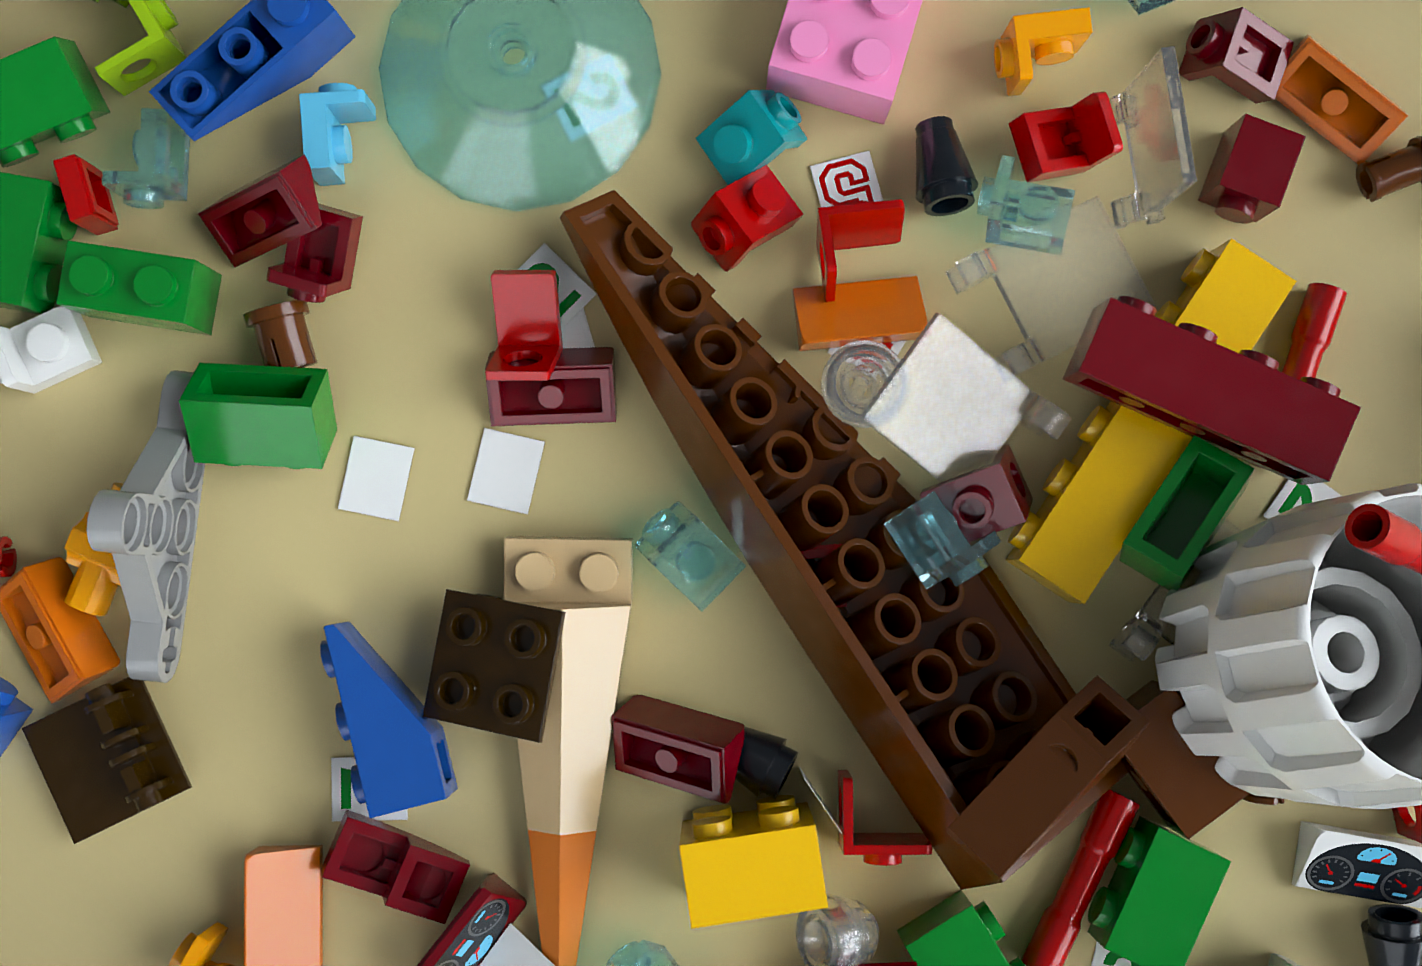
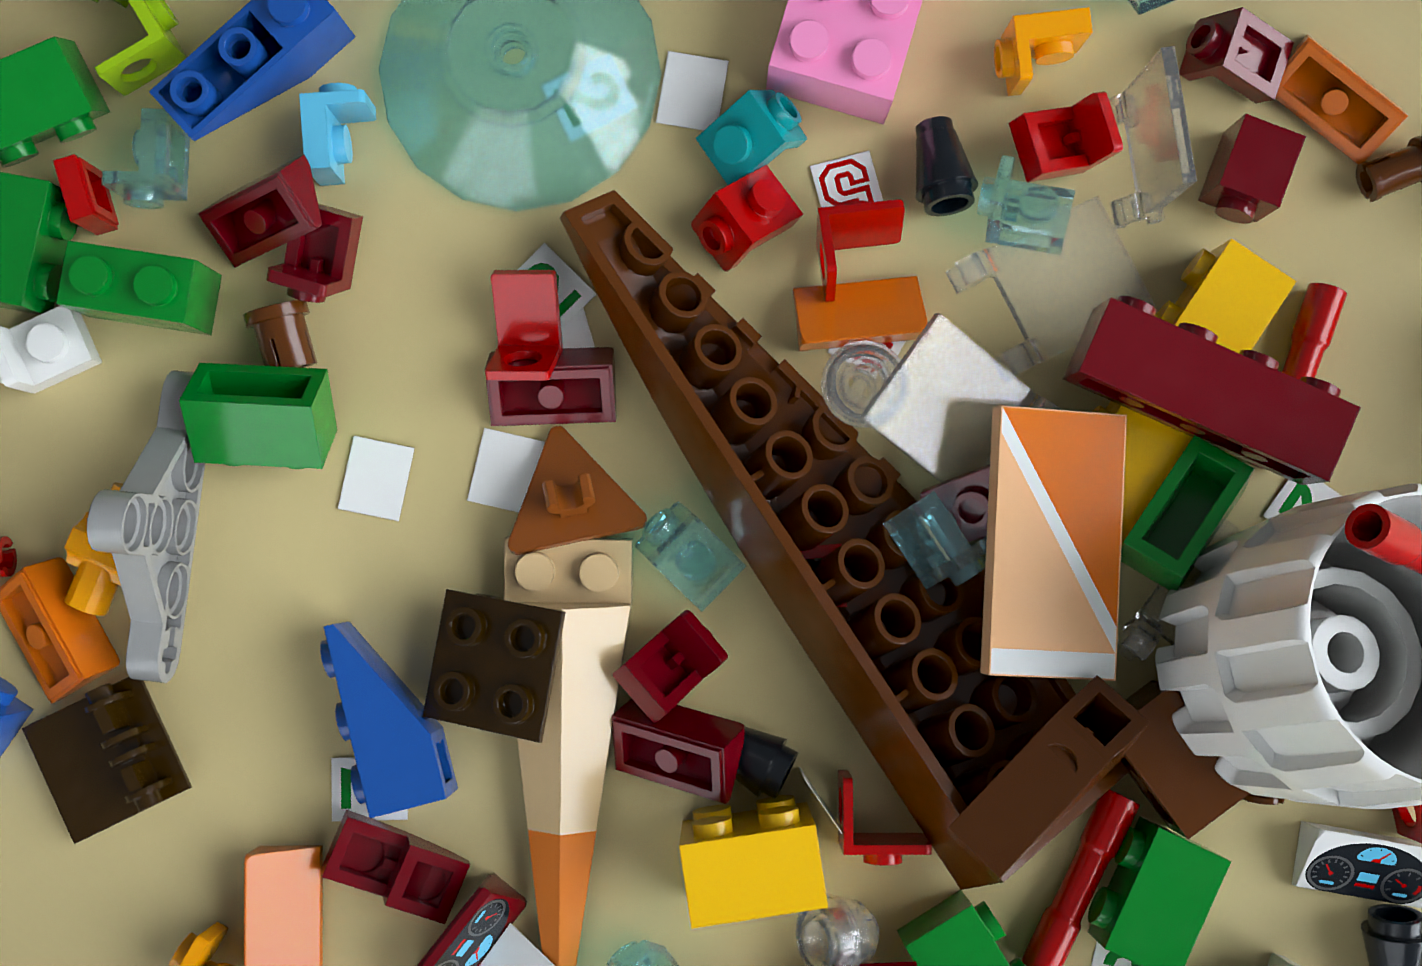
none -> dark orange piece [508,426,647,555]
none -> dark red bracket [612,610,728,724]
none -> white sticker [656,51,729,131]
none -> tile [980,405,1127,681]

